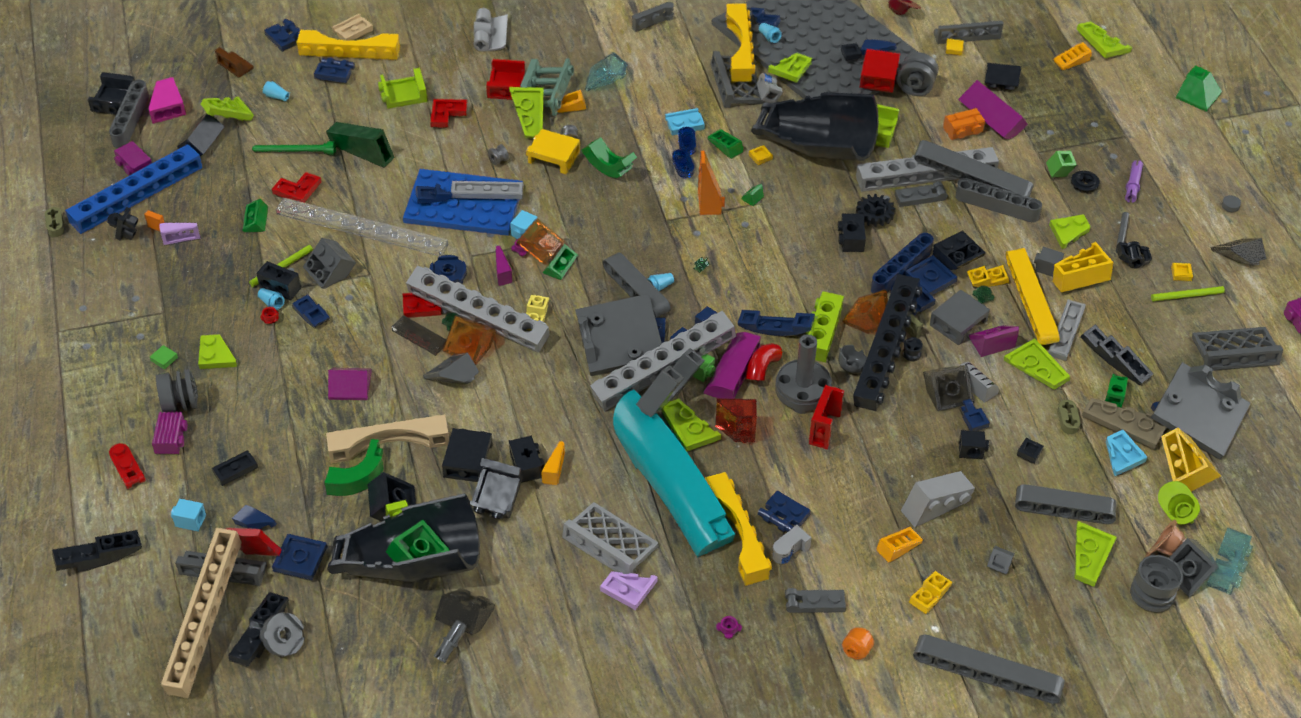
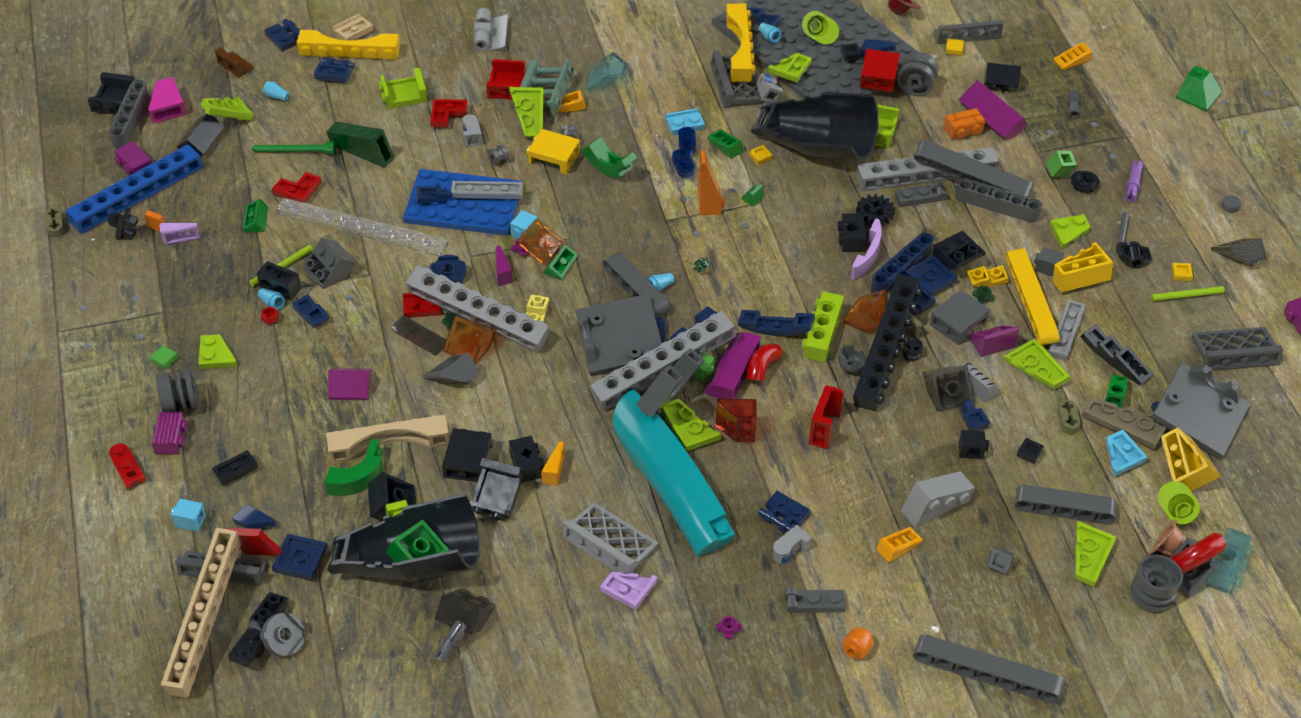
black slope [52,530,142,572] -> none
dark grey plate [632,2,674,32] -> none
yellow arch [705,472,772,586] -> none
dark grey piece [775,335,832,414] -> none
yellow slope [909,571,952,614] -> none
lime wing [1076,22,1133,58] -> none
none -> light grey leg [462,114,482,147]
none -> lime piece [802,11,839,44]
none -> lavender slope [850,219,881,280]
none -> dark grey axle [1067,89,1081,119]
none -> red cylinder [1170,533,1226,575]

